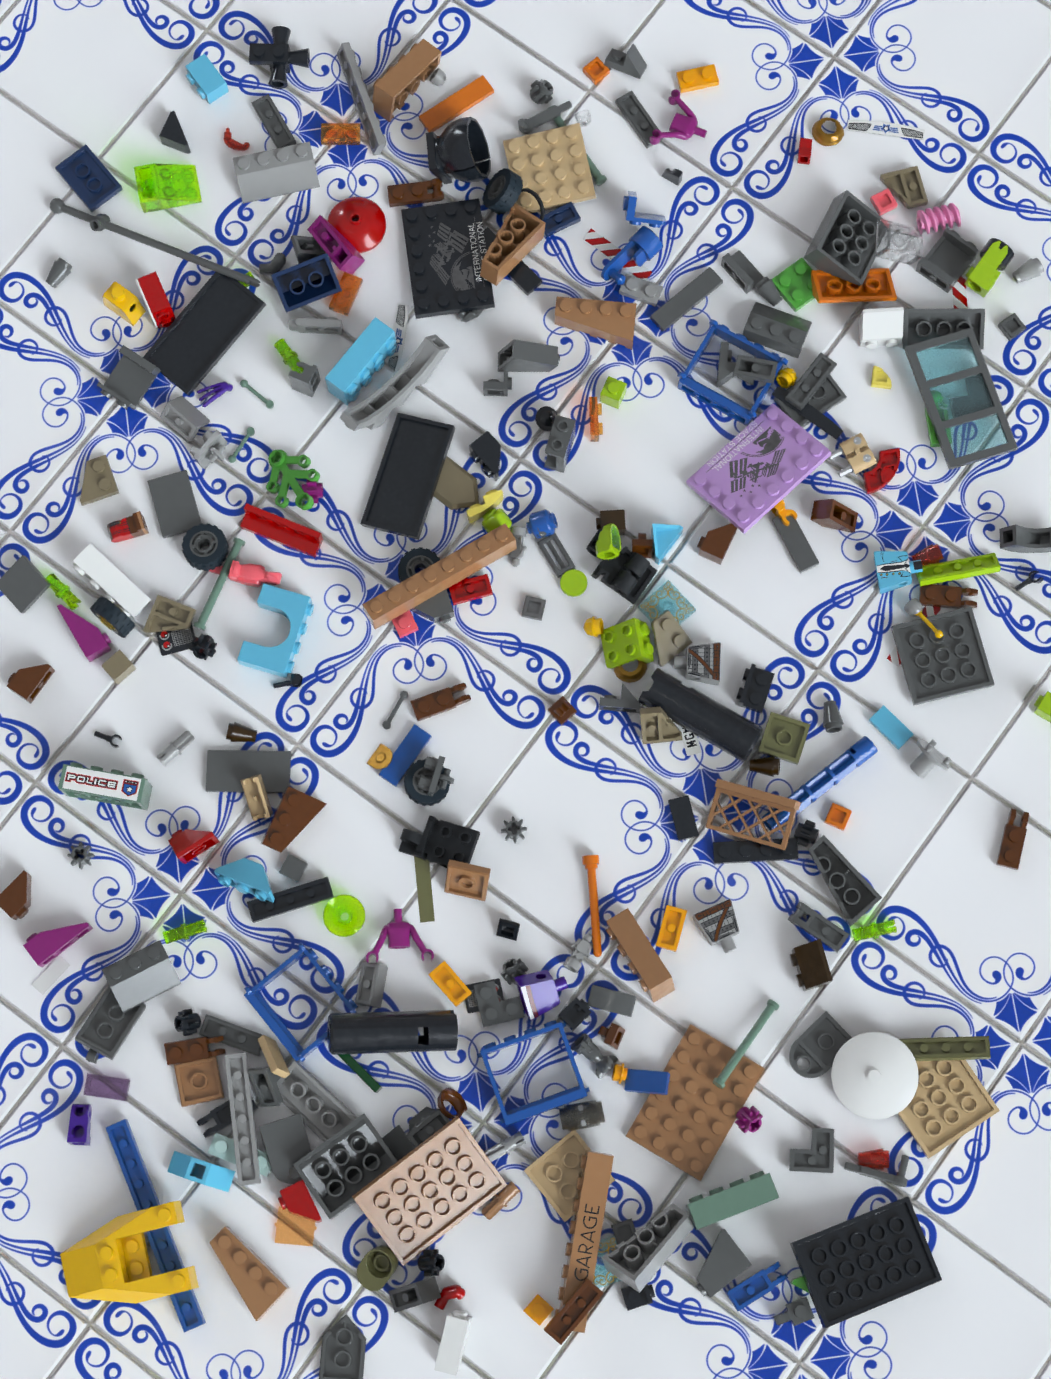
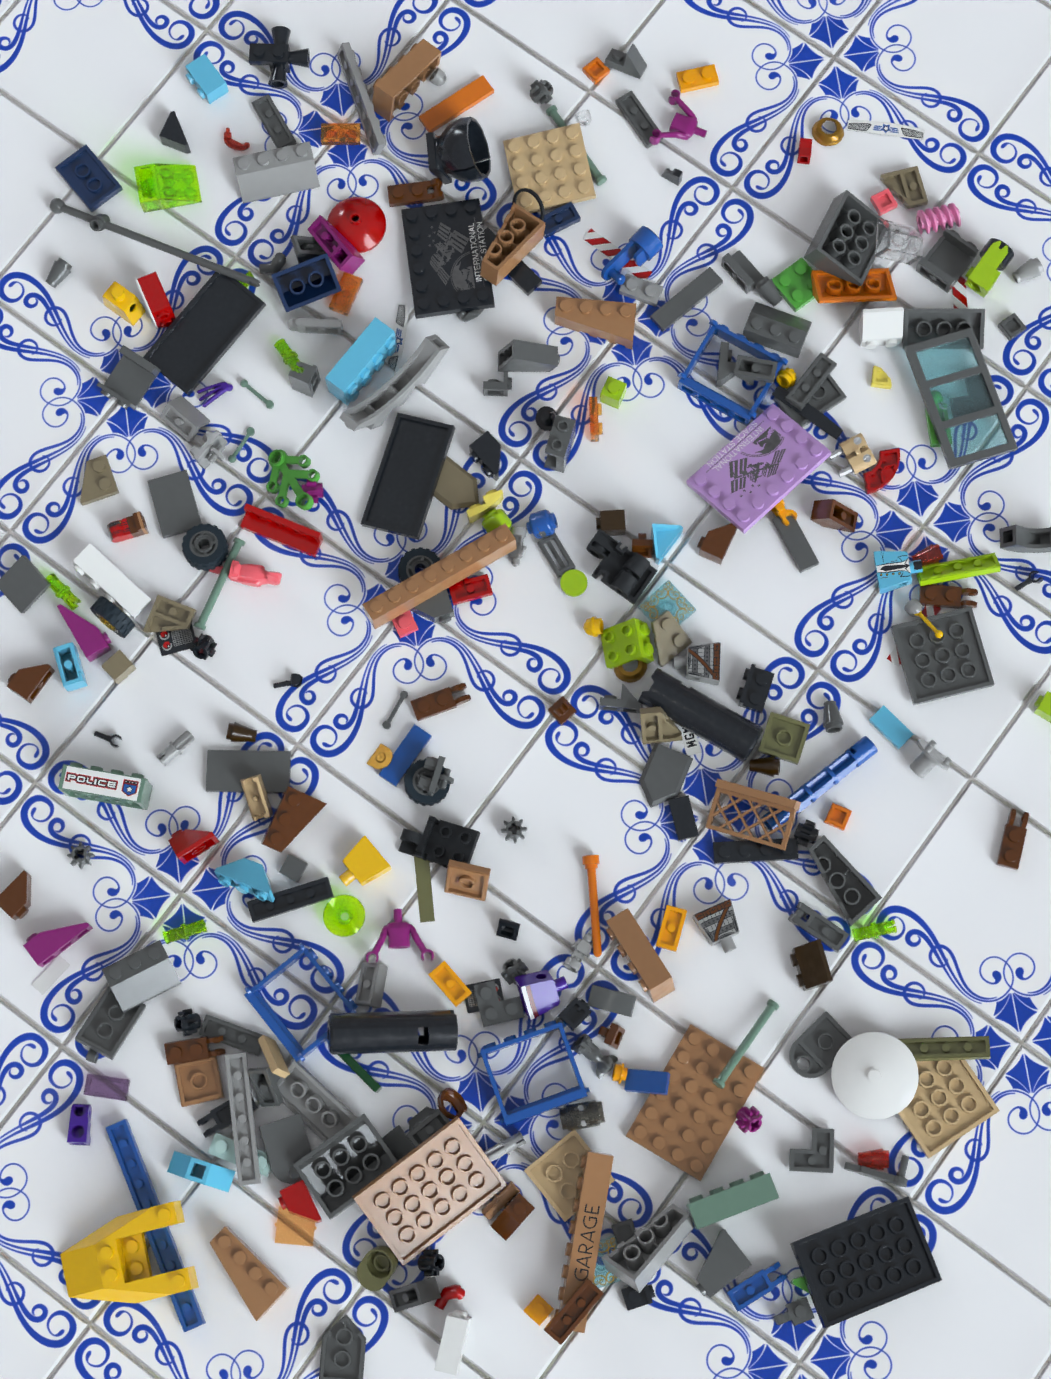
medium azure arch [237,583,314,679] -> none
black wheel [483,168,523,215] -> none
dark grey piece [518,101,572,134] -> none
flat silver tile [521,596,546,621] -> none
lime rock [595,523,621,560] -> none
blue bracket [622,191,666,228] -> none
none -> medium azure brick [53,642,88,692]
none -> yellow torso [339,836,392,887]
none -> reddish brown slope [490,1193,535,1241]
none -> dark grey tile [639,743,693,808]

